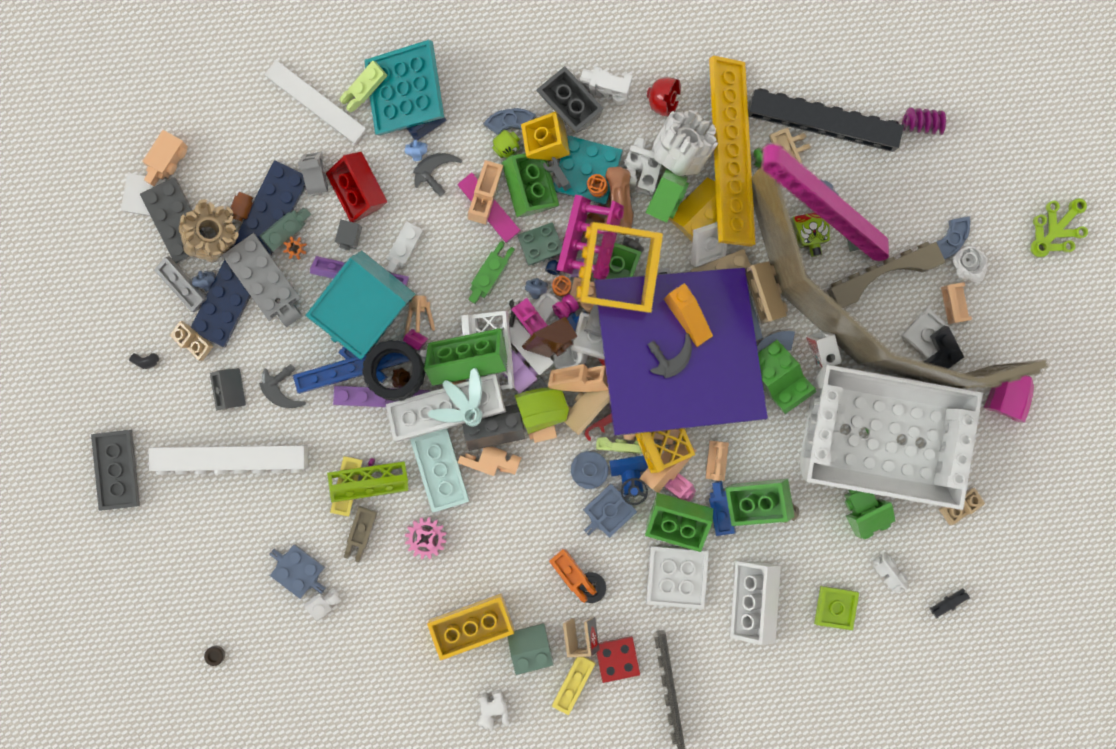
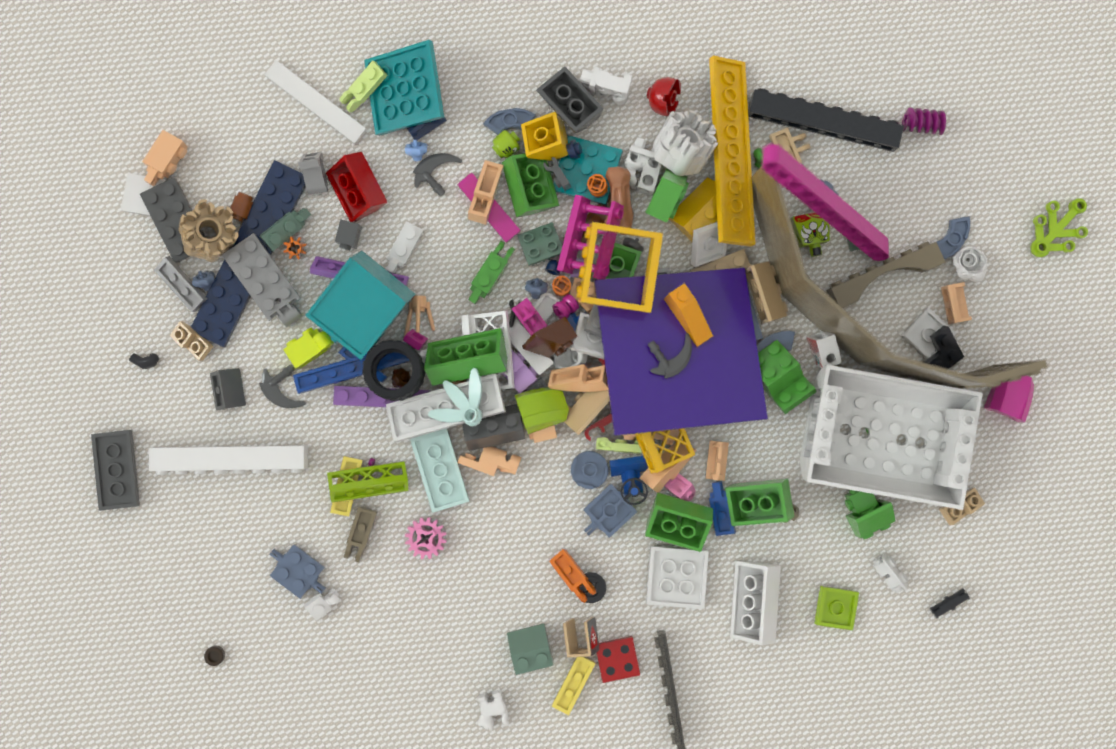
yellow brick [427,593,515,661] -> none
none -> neon yellow hinge [283,327,334,369]
none -> dark blue plate [566,140,582,159]

